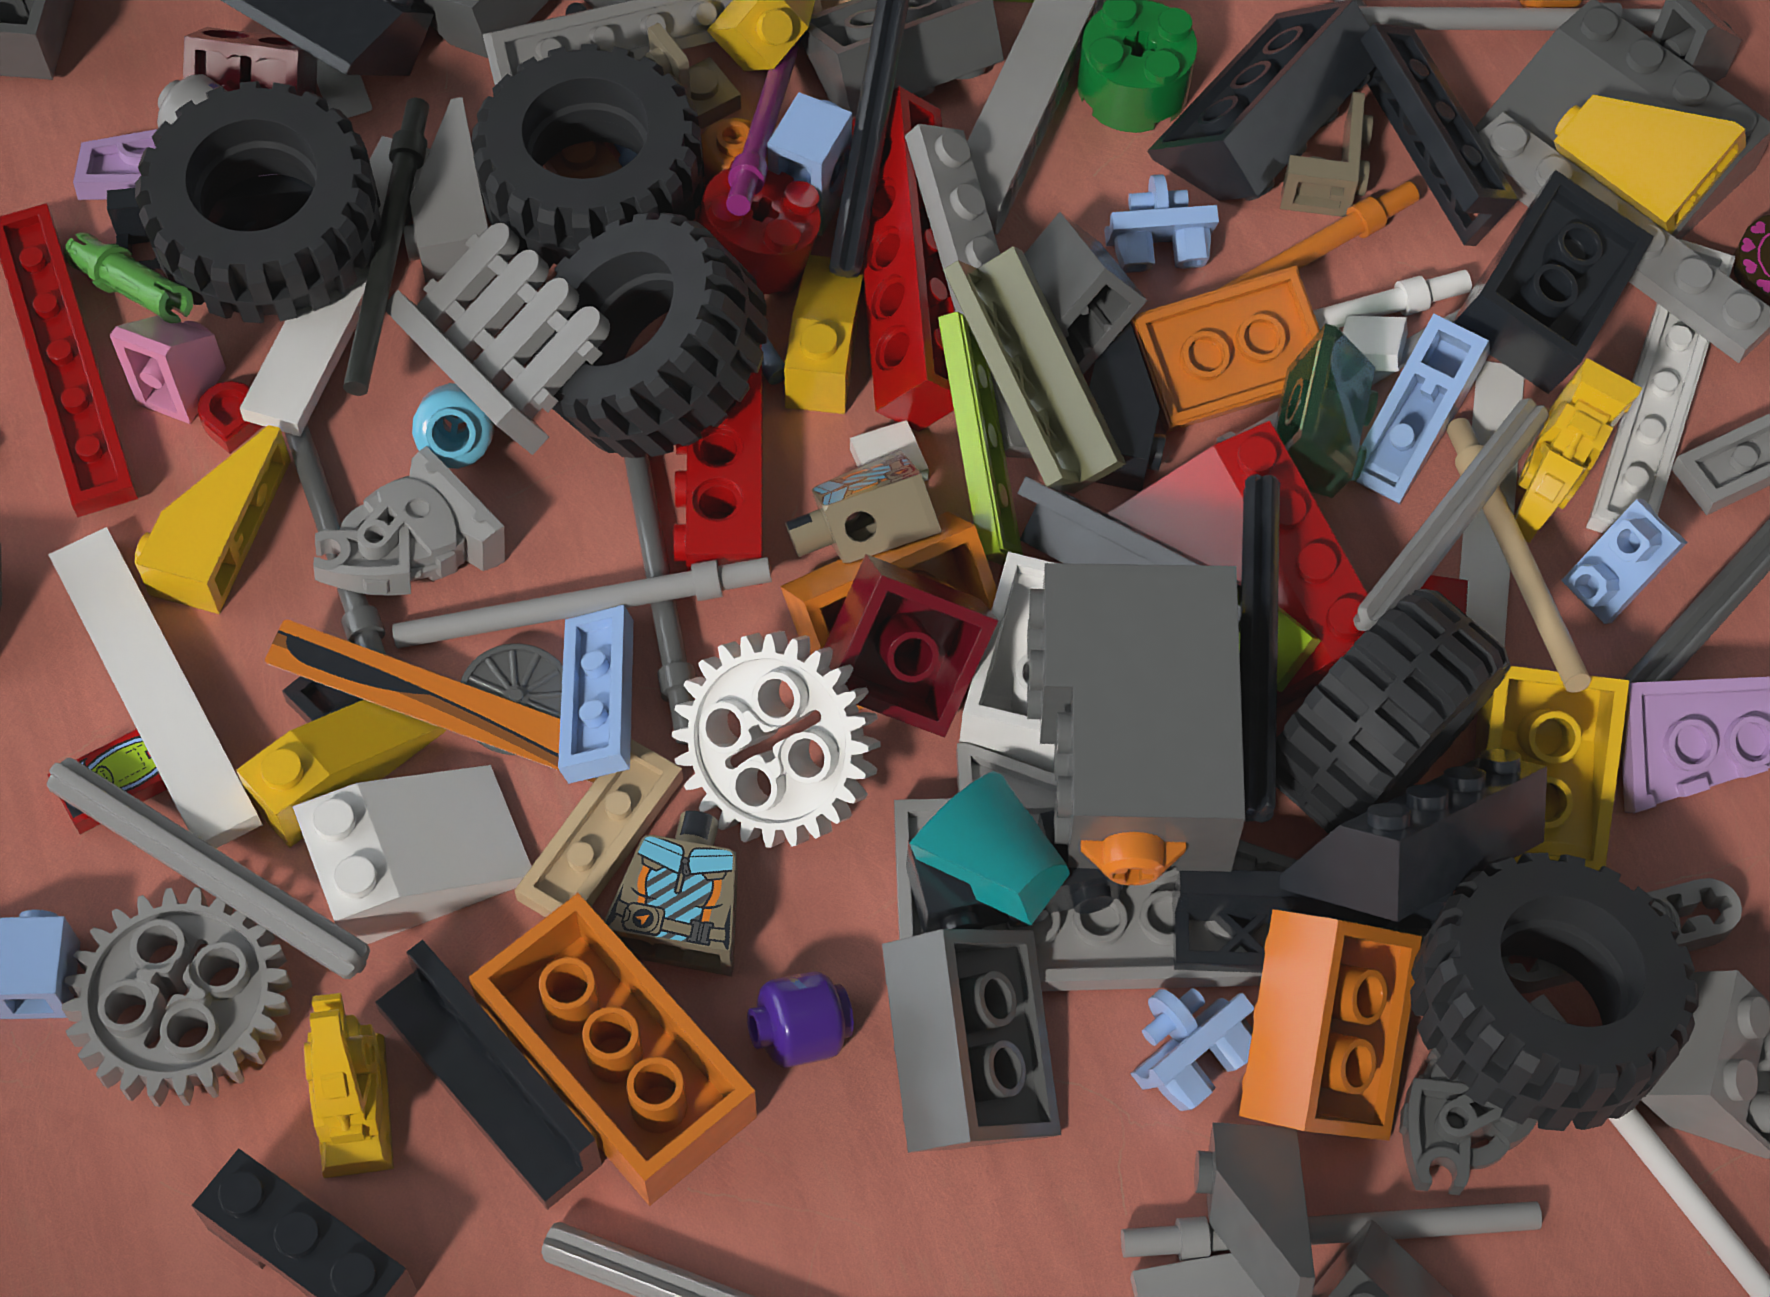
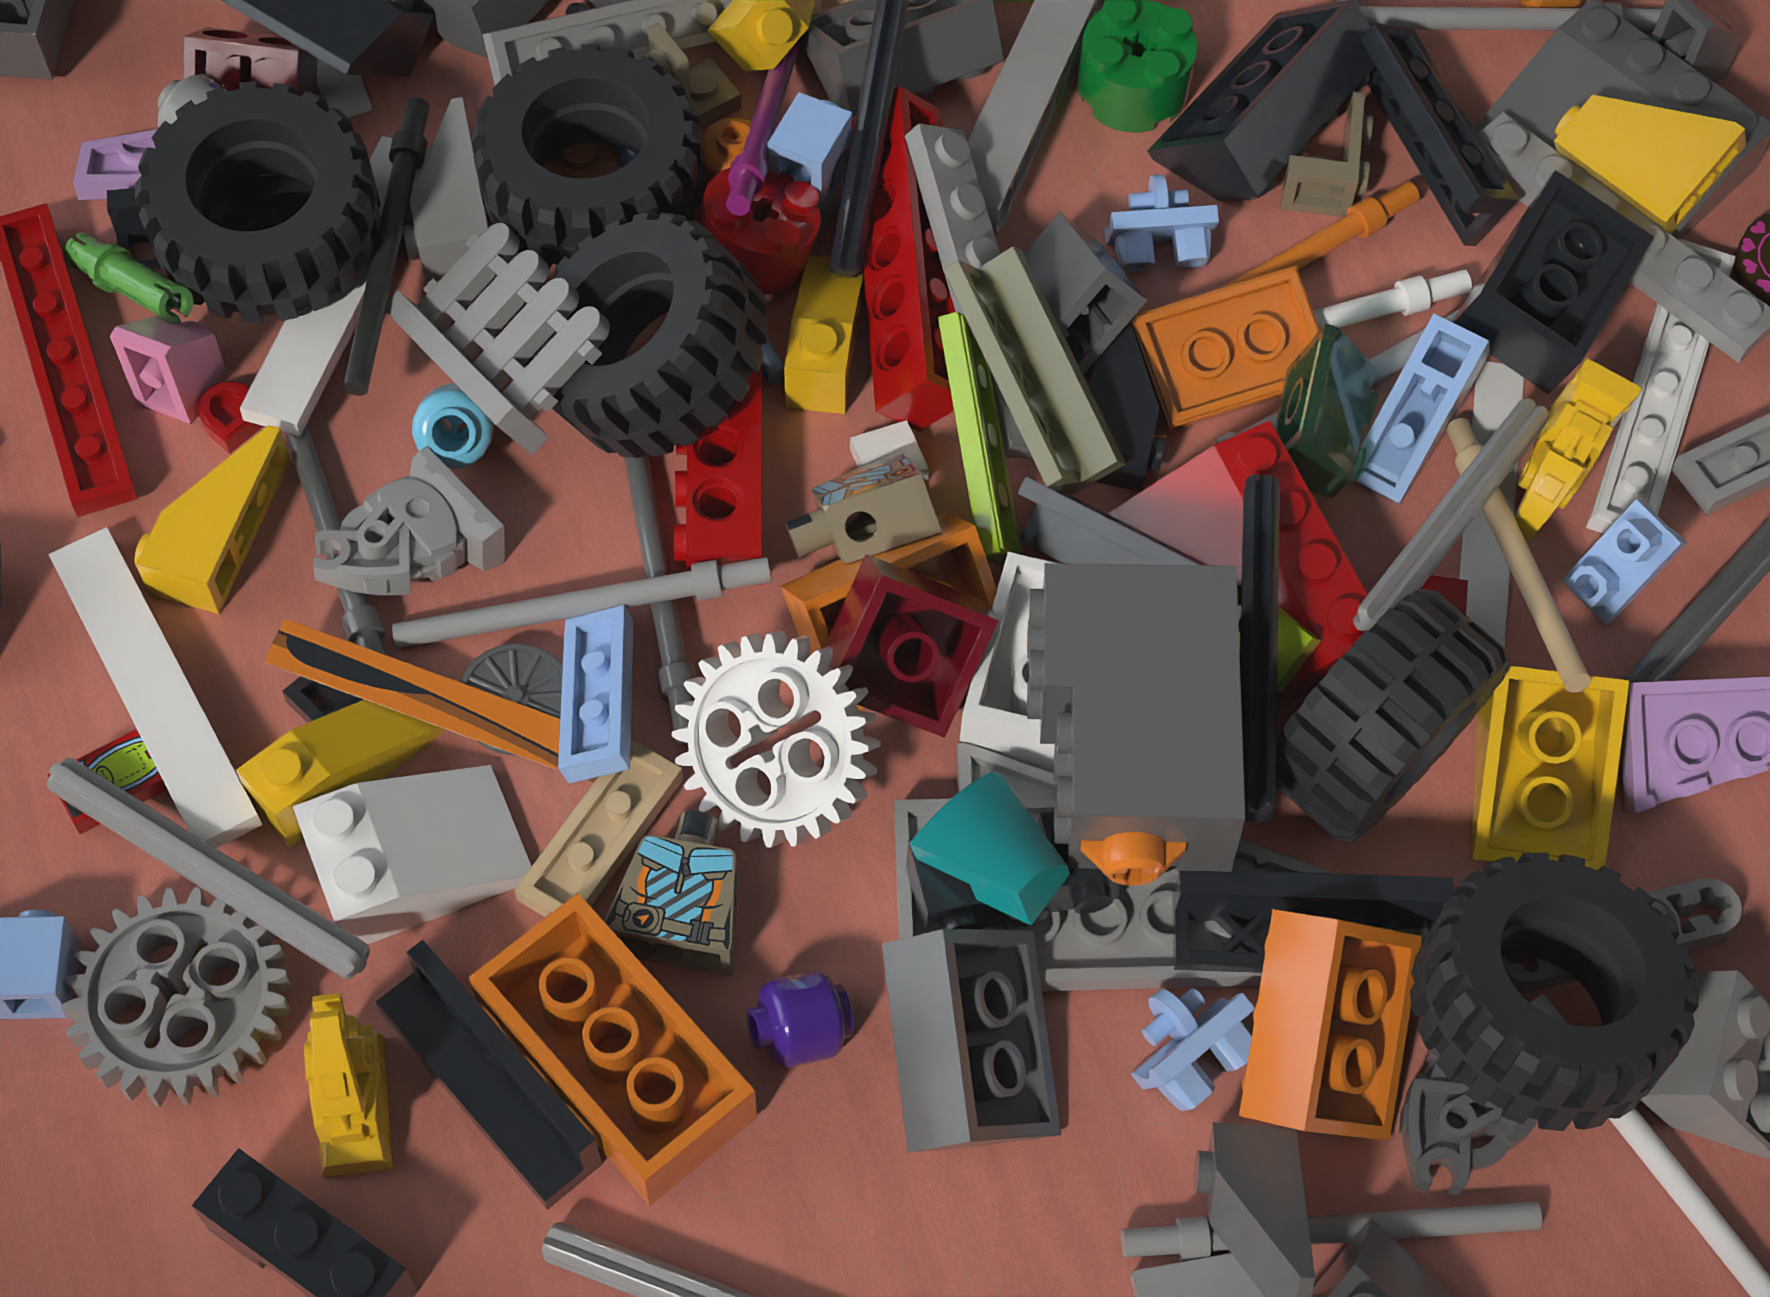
black slope [1279,749,1547,922] -> none
white tile [1337,316,1408,372] -> none

